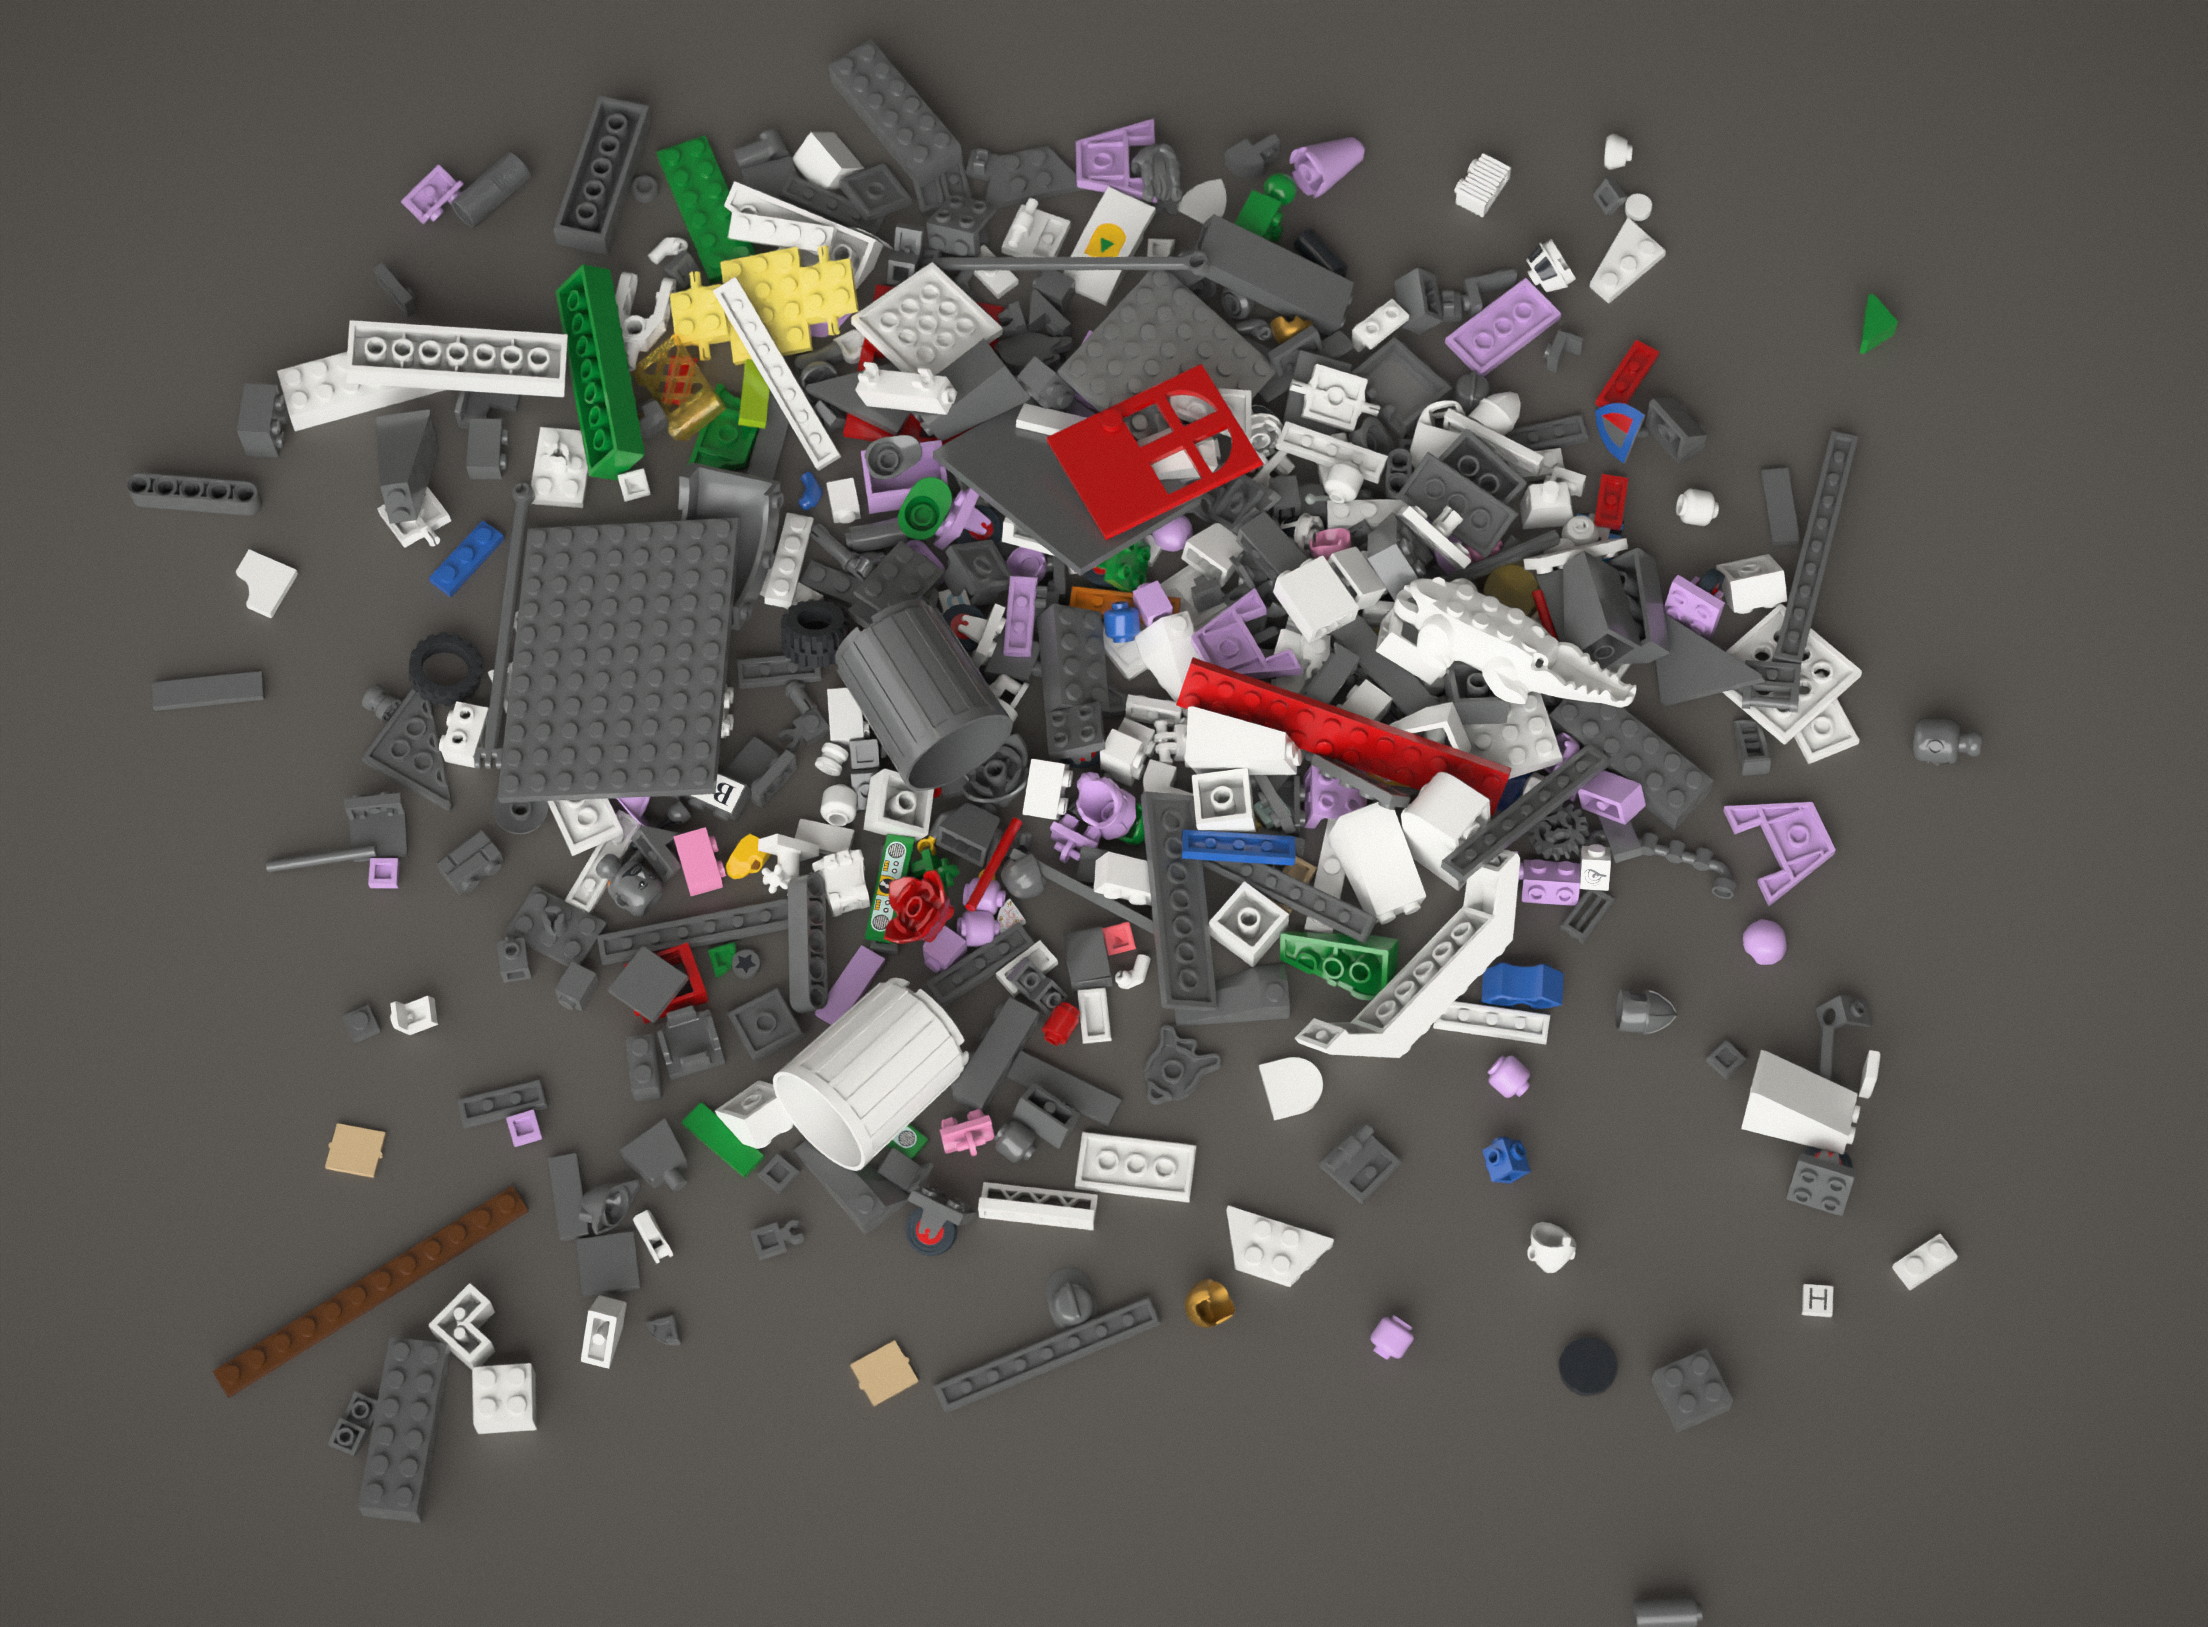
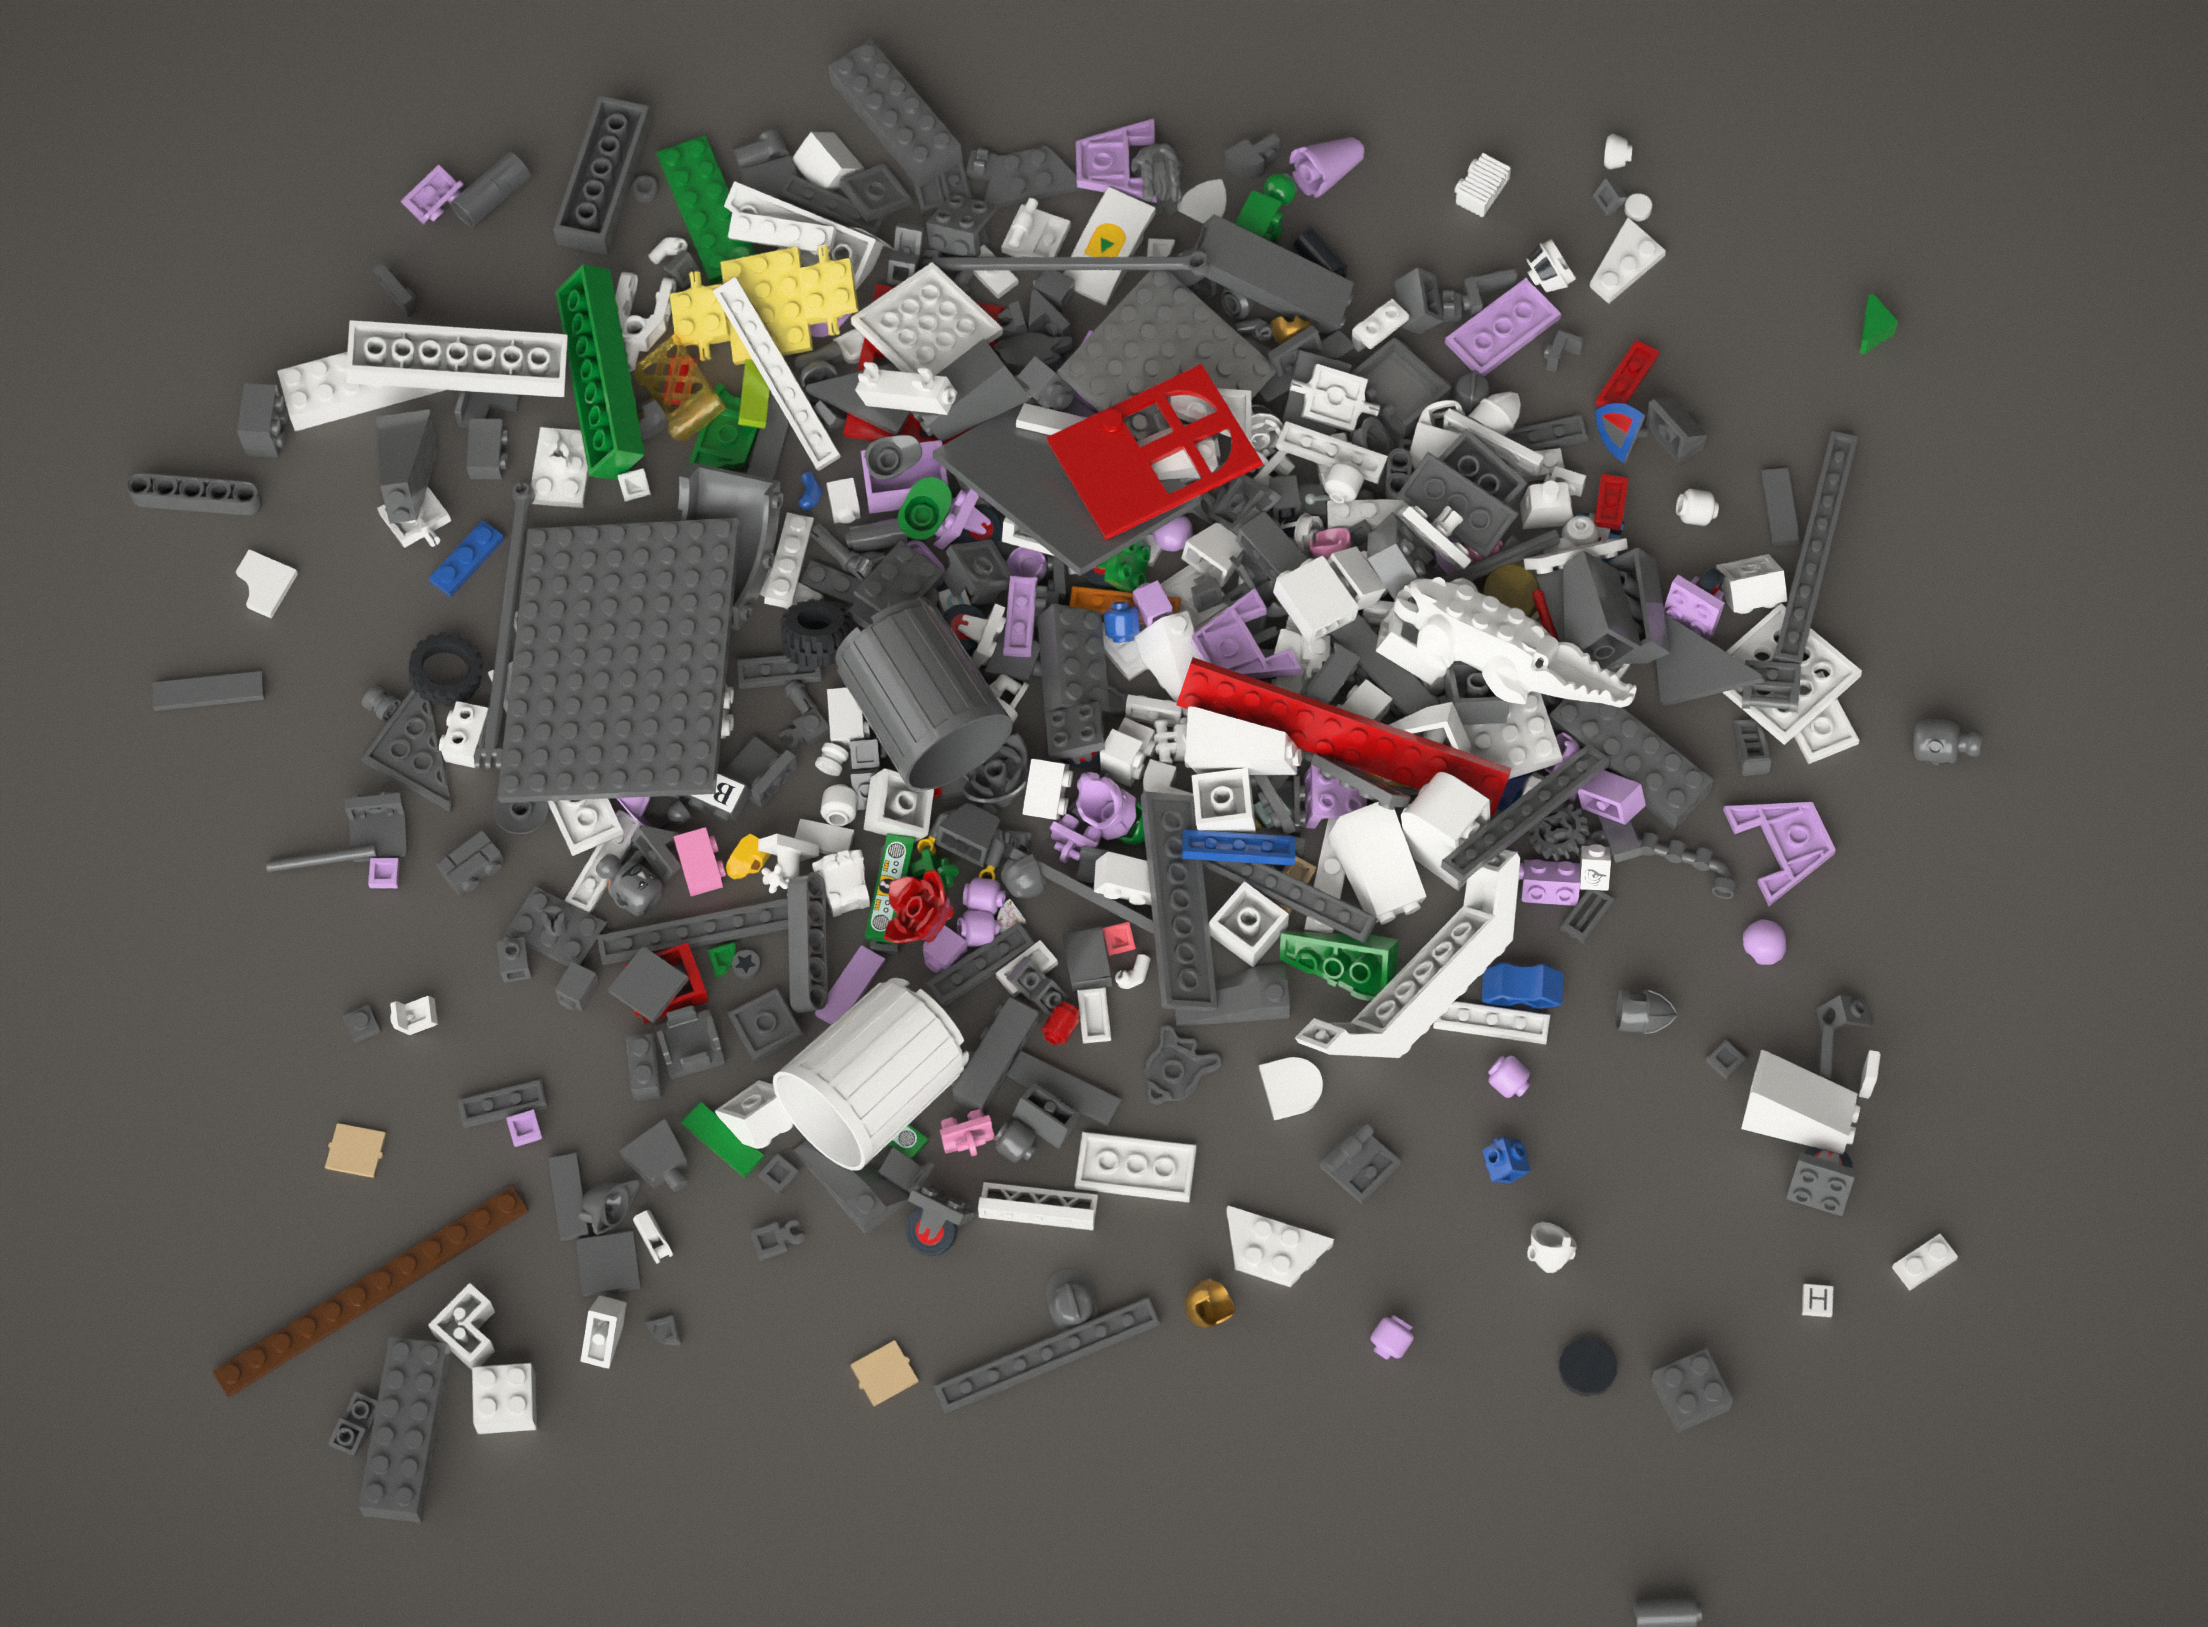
red bar [965,818,1022,912] -> none

